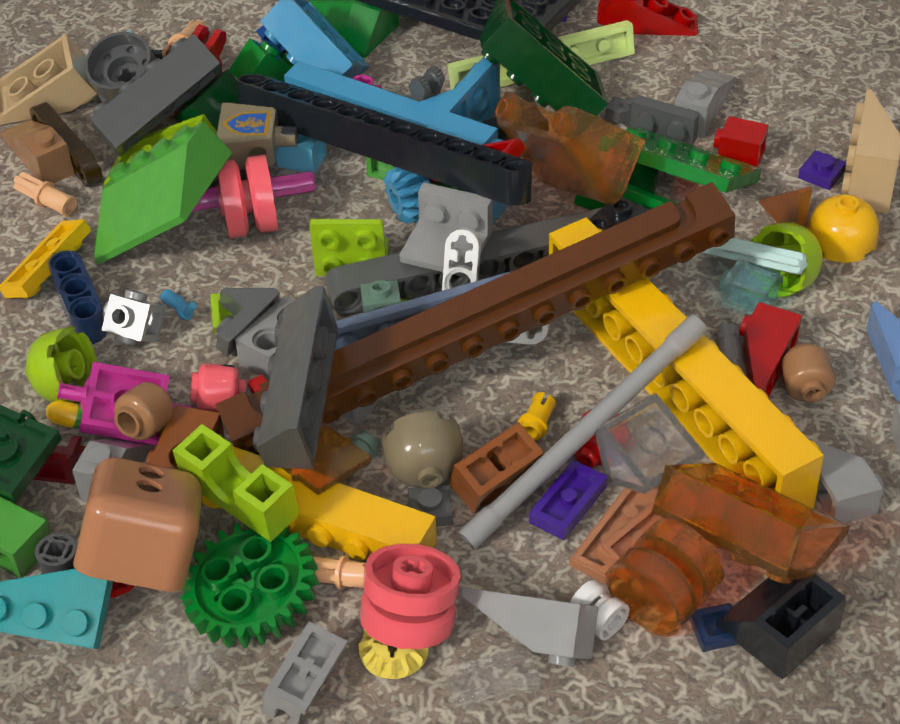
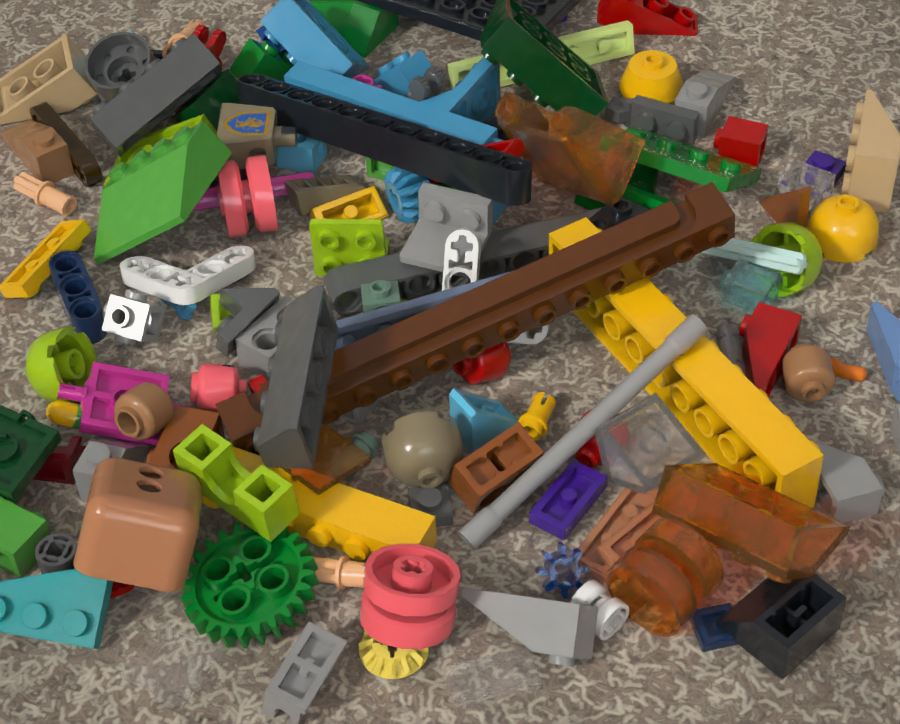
none -> white beam [120,246,256,305]
none -> dark tan slope [285,175,364,216]
none -> yellow slope [309,185,389,220]
none -> dark azure slope [373,50,432,97]
none -> medium azure slope [449,388,518,453]
none -> red head [453,342,511,385]
none -> clear blue gear [535,542,590,598]
none -> yellow cone [619,50,684,105]
none -> clear brick [776,160,836,217]
none -> orange piece [824,349,867,382]

